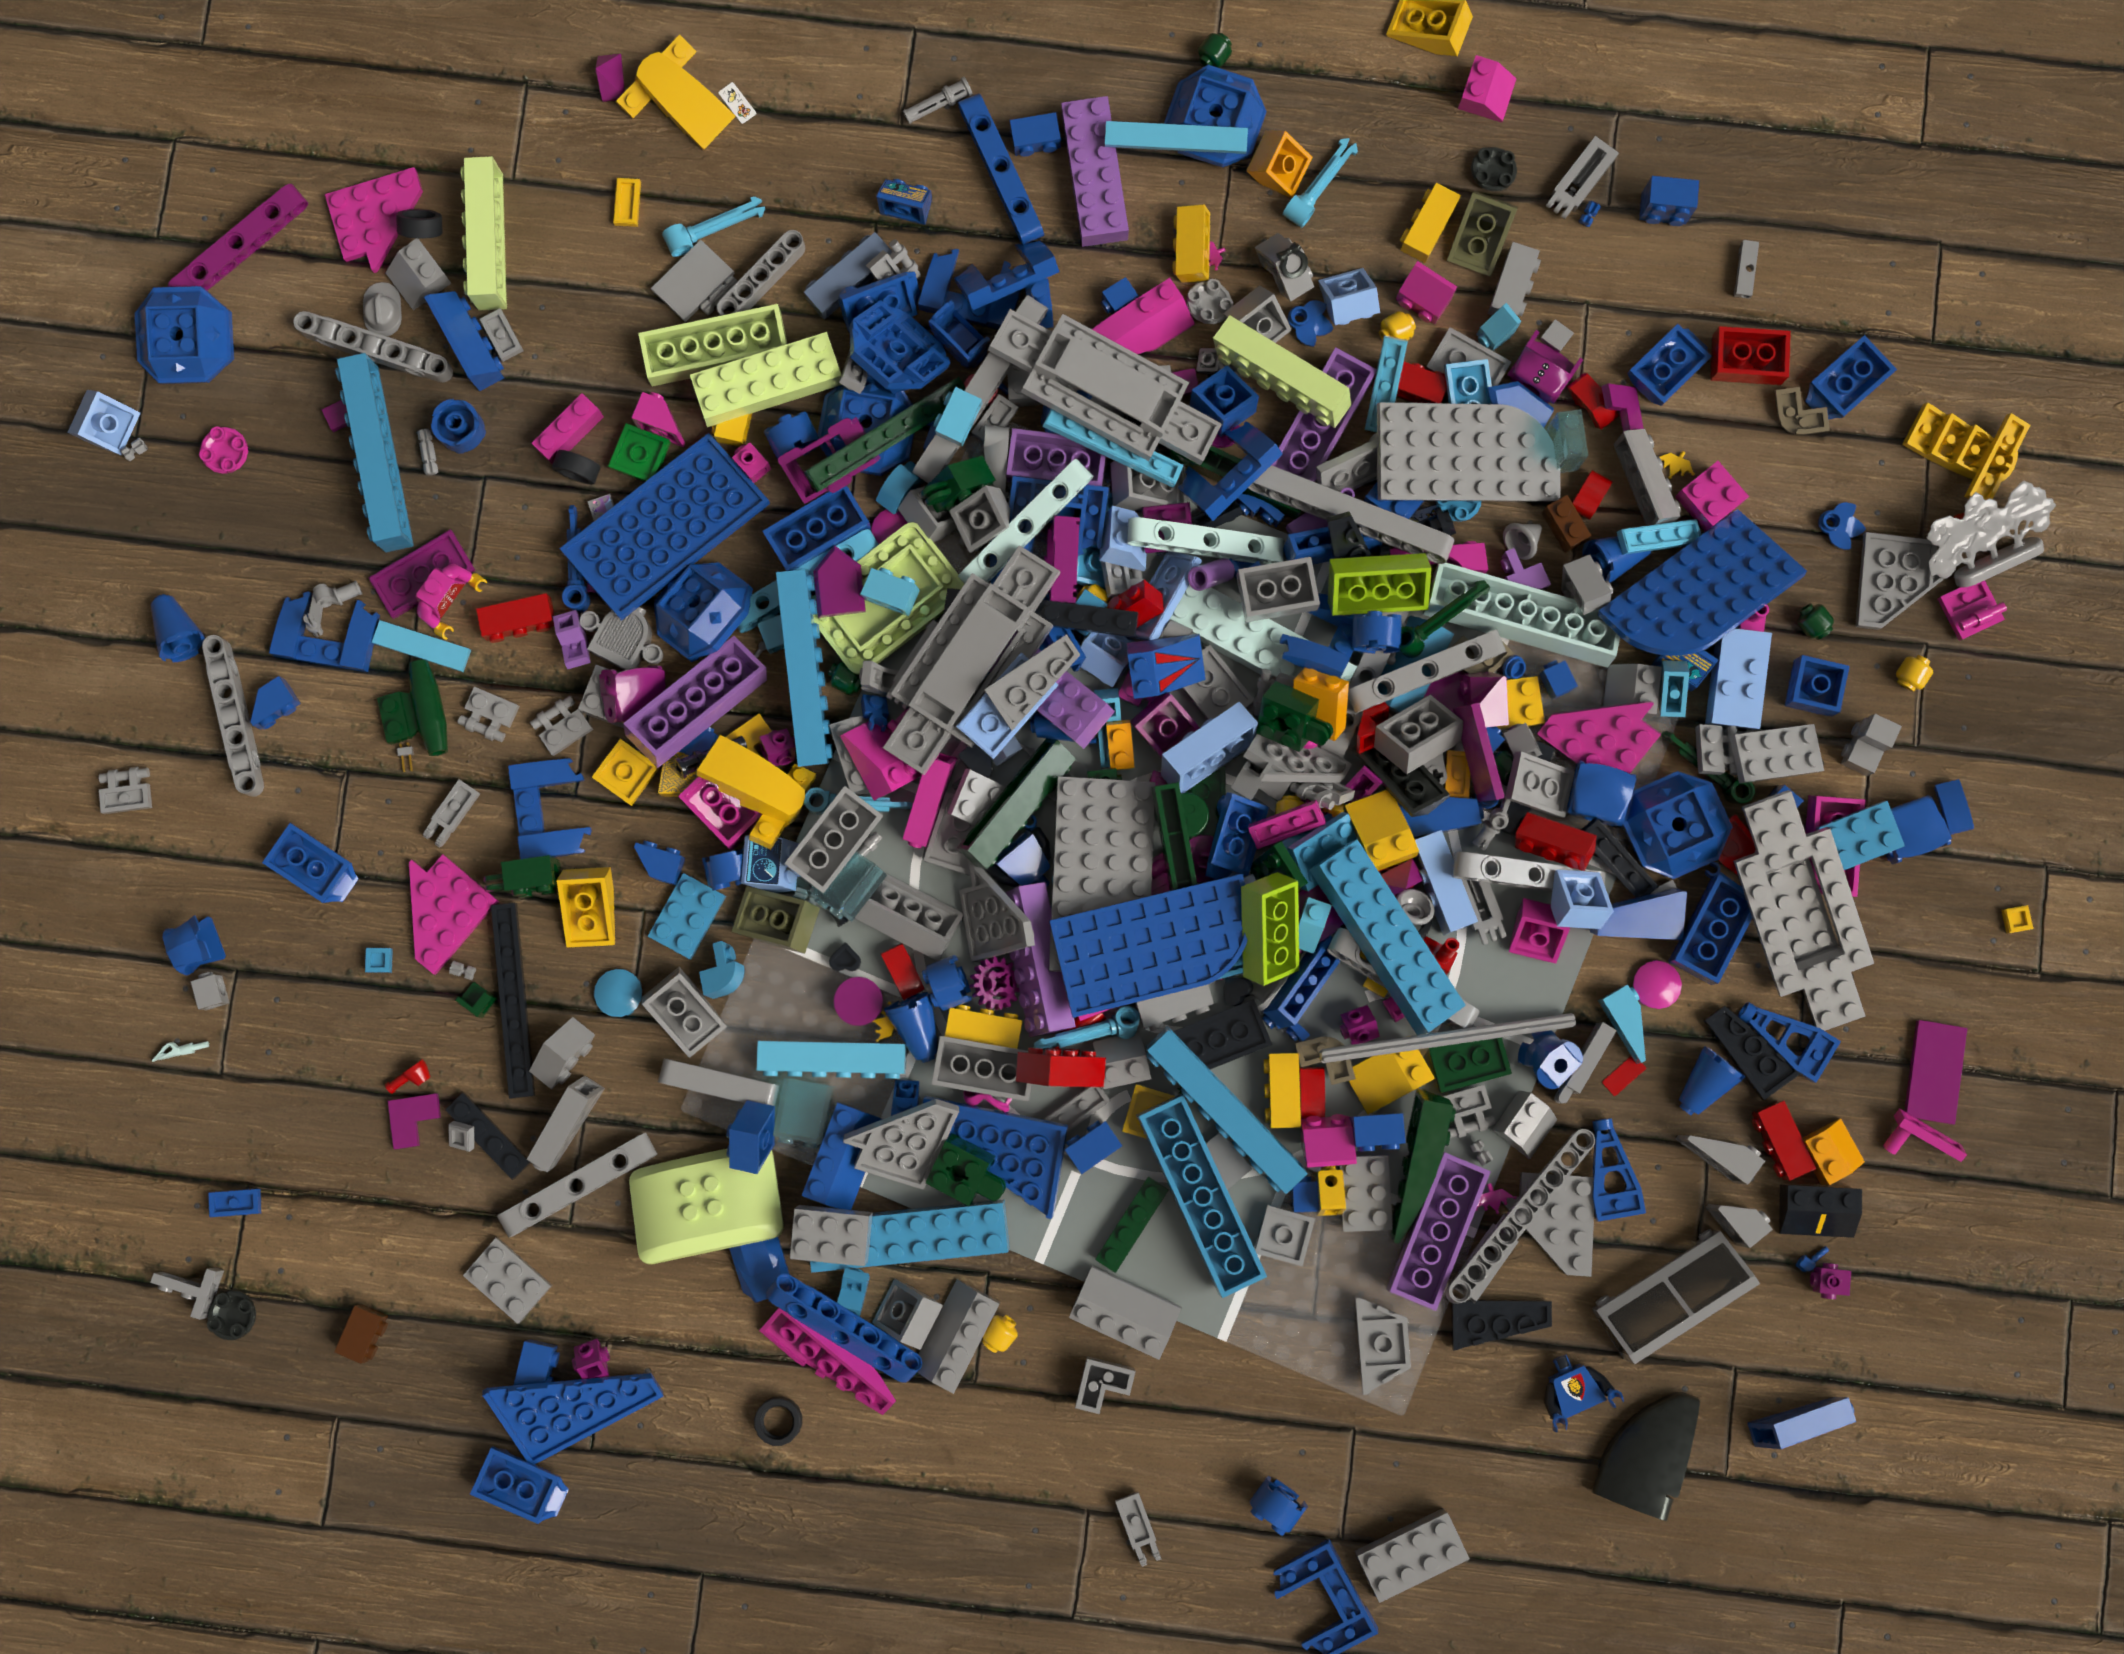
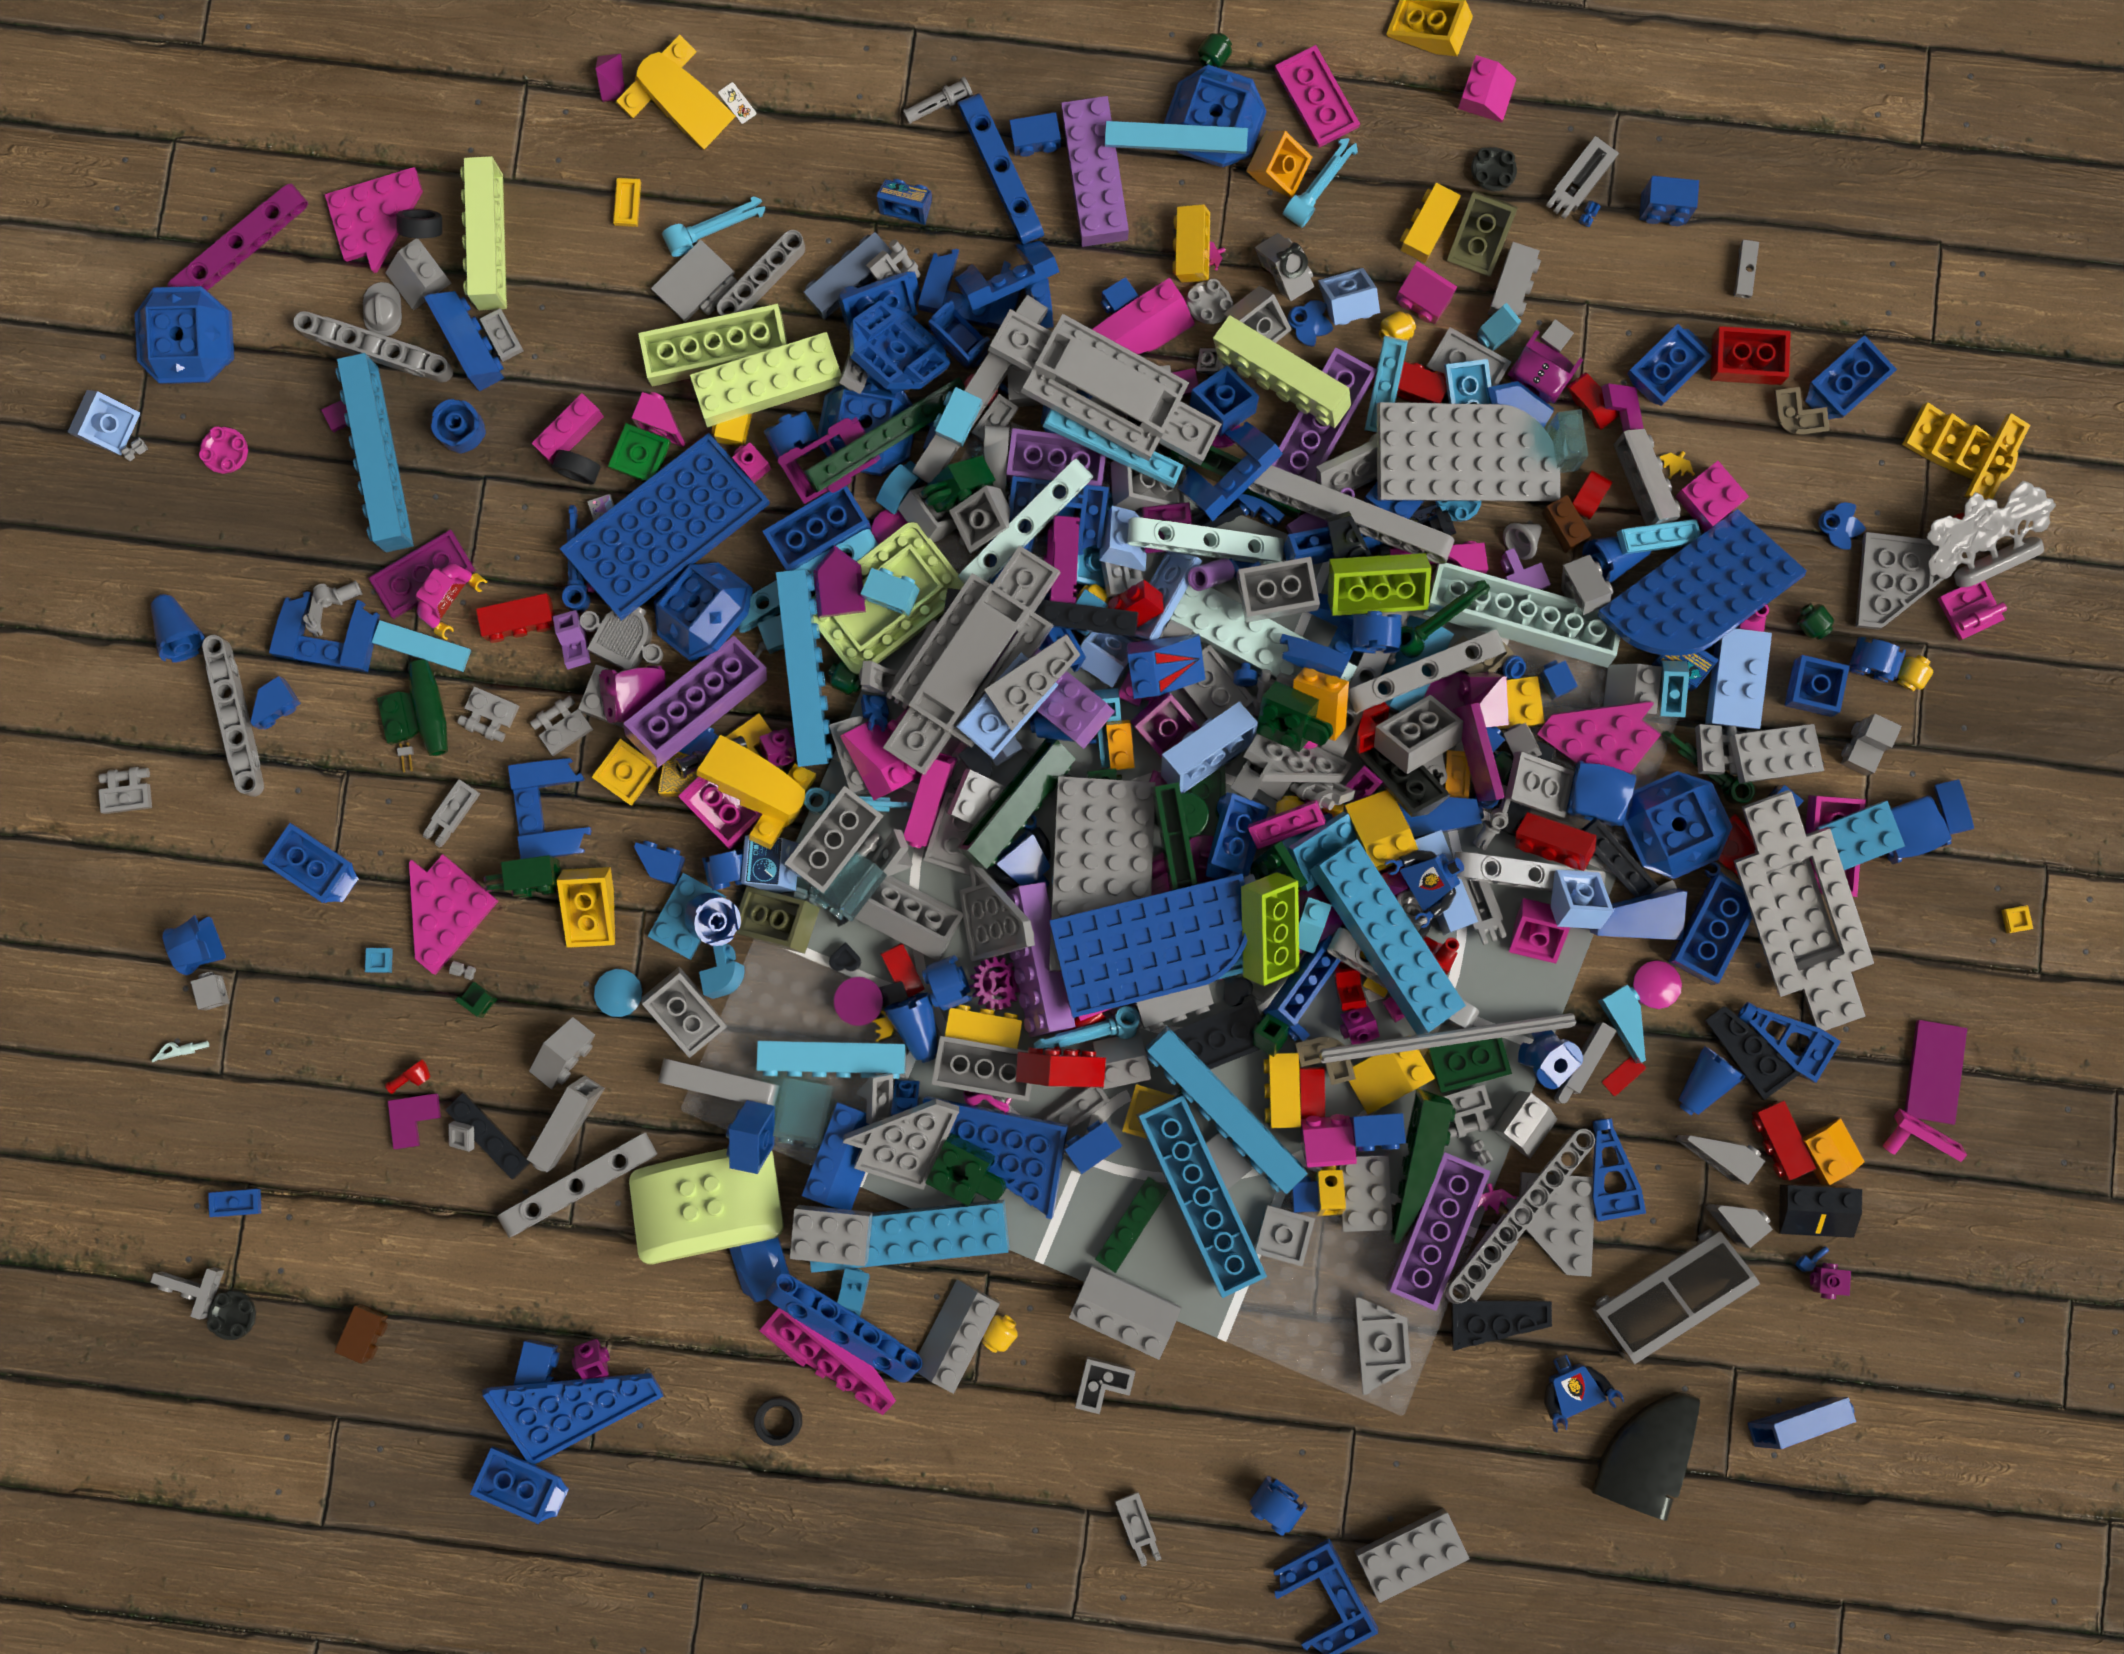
light grey axle [417,429,438,476] -> none
light grey plate [463,1237,552,1324] -> none
black plate [491,903,535,1099] -> none
light grey slope [872,1279,943,1350] -> none
none -> blue brick [685,893,741,946]
none -> light grey slope [857,1073,893,1124]
none -> light grey slope [871,829,913,879]
none -> black sticker [879,981,908,1006]
none -> blue tile [1233,663,1258,687]
none -> dark green brick [1252,1013,1289,1057]
none -> dark pink plate [1274,45,1360,148]
none -> red slope [1333,961,1366,1011]
none -> torso [1384,850,1464,928]
none -> blue brick [1849,637,1906,683]

